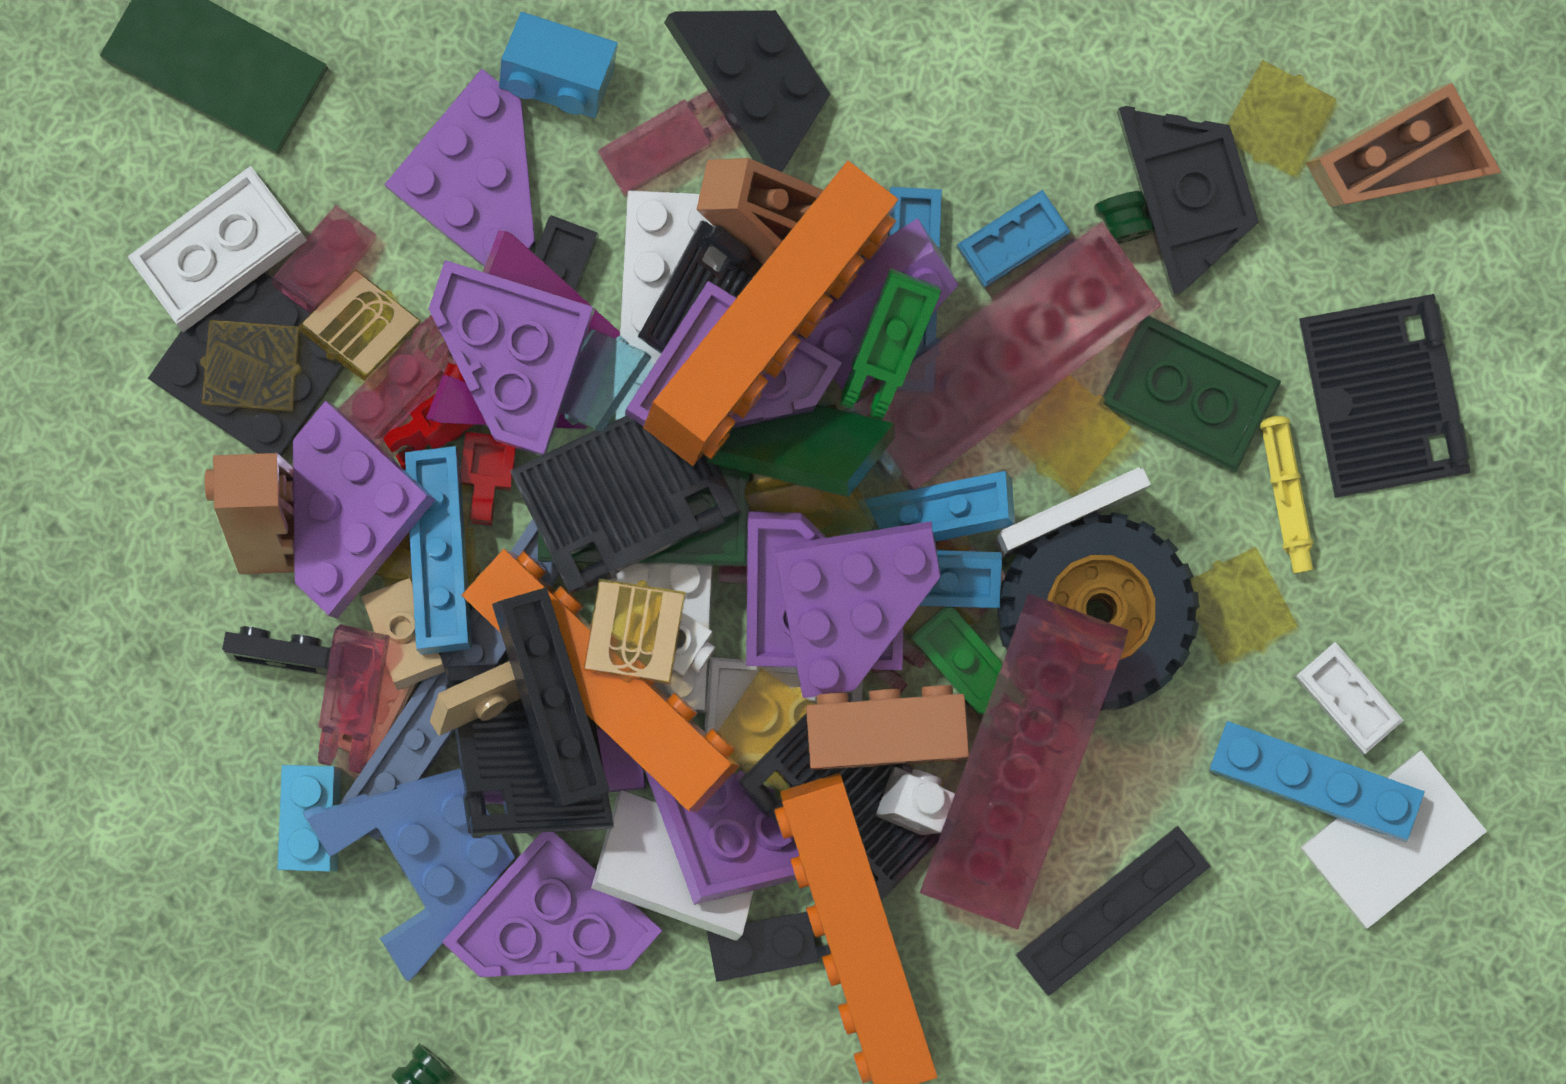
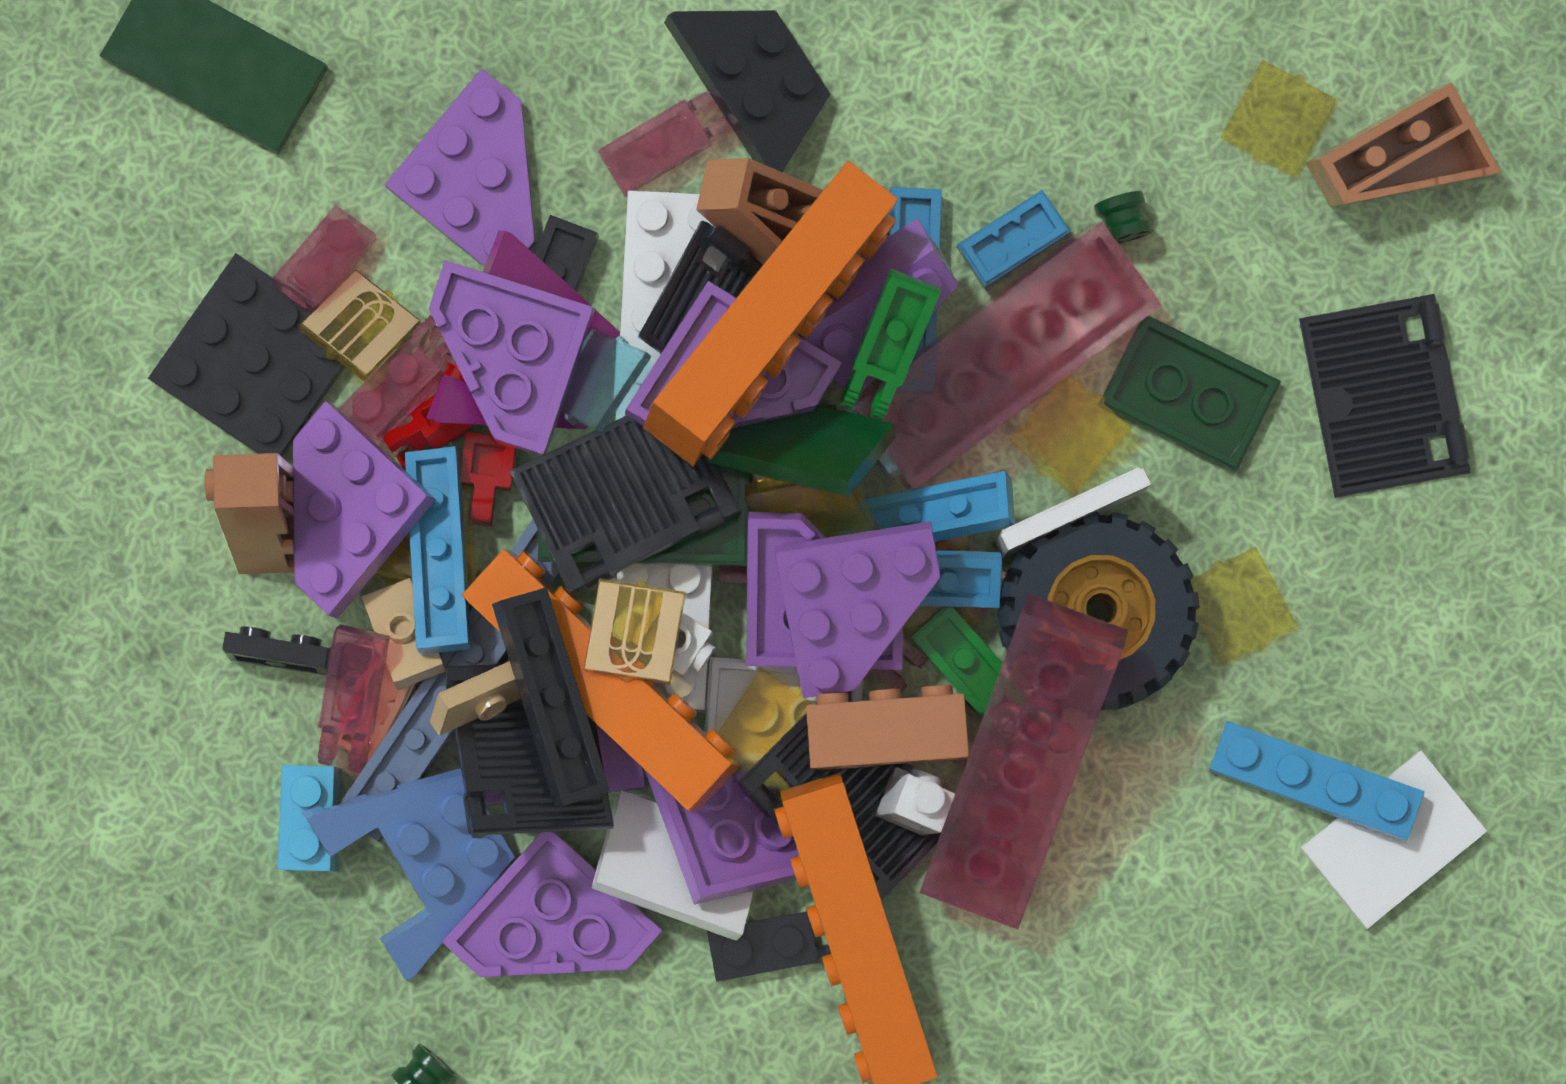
white tile [128,166,307,332] -> none
clear yellow piece [200,320,302,412] -> none
dark azure brick [499,12,618,118] -> none
black plate [1015,826,1211,996] -> none
black wing [1117,106,1259,298] -> none
light yellow piece [1260,416,1314,574] -> none
white plate [1294,642,1404,755] -> none

